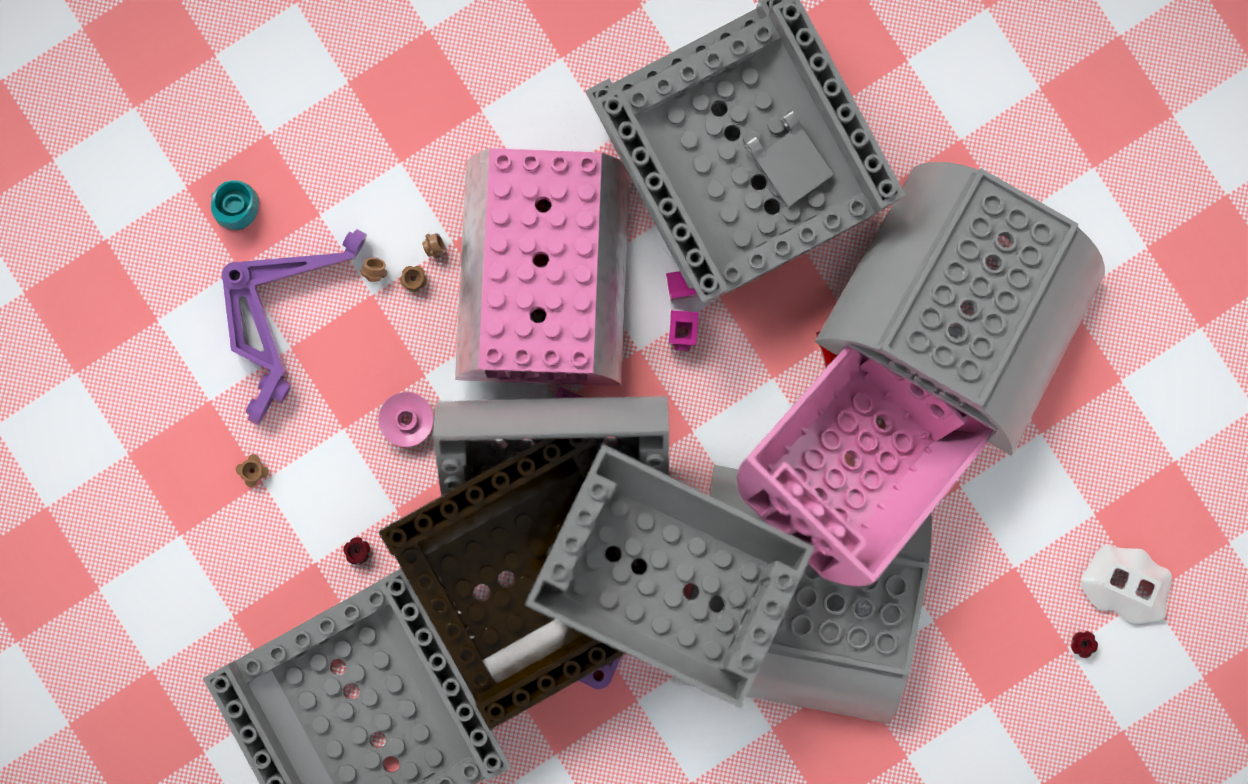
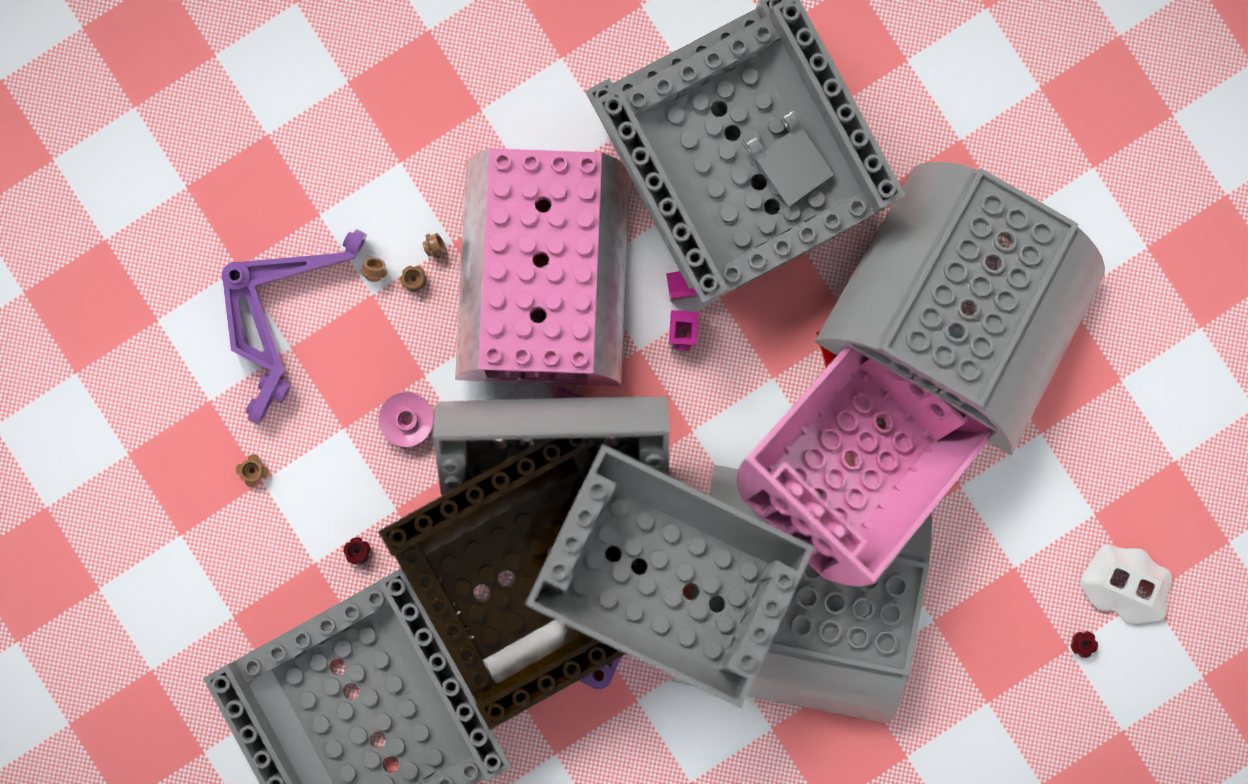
teal piece [211,180,259,230] -> none

